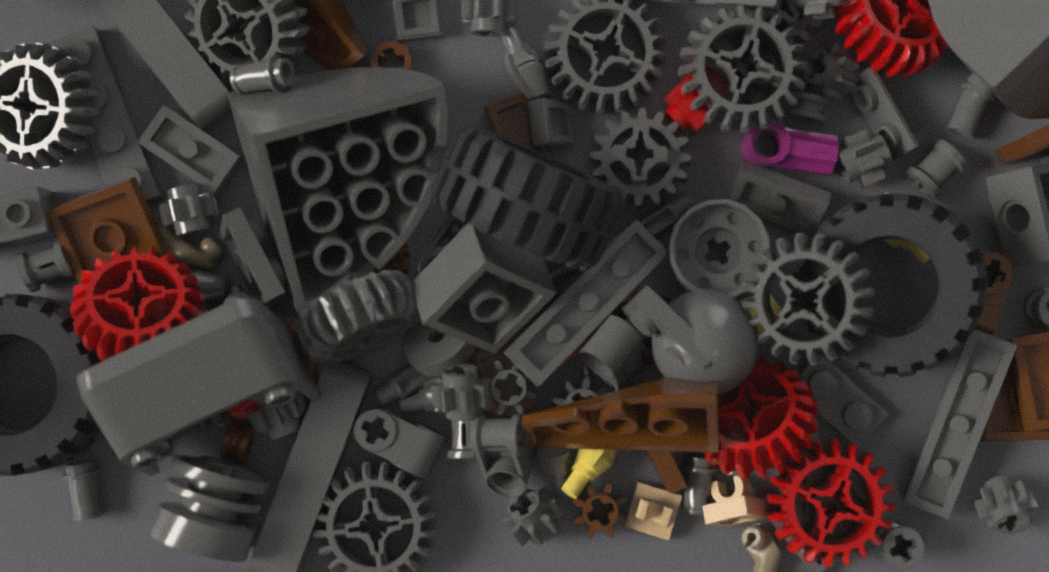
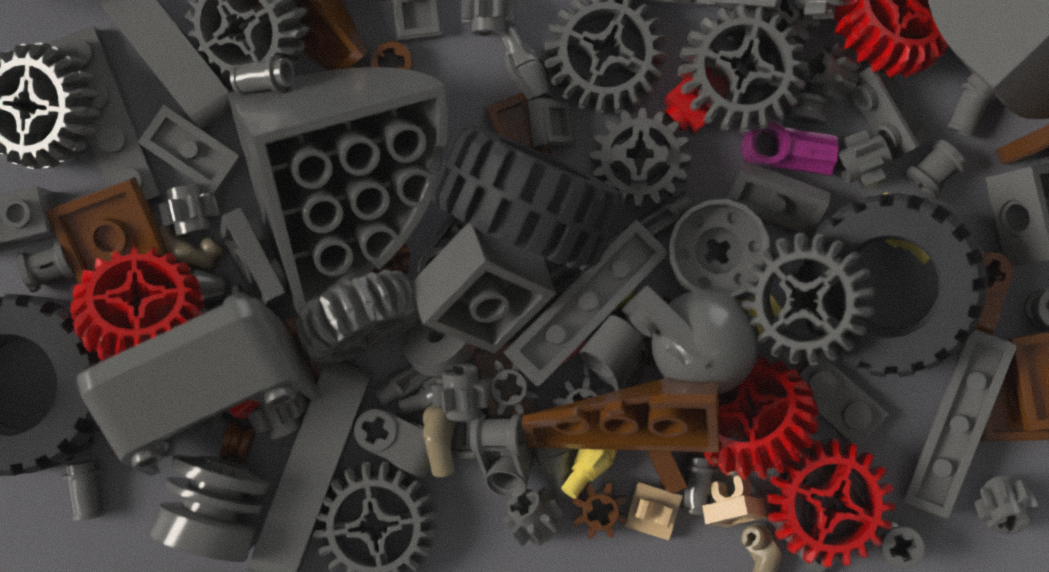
none -> dark tan arm [423,405,456,477]

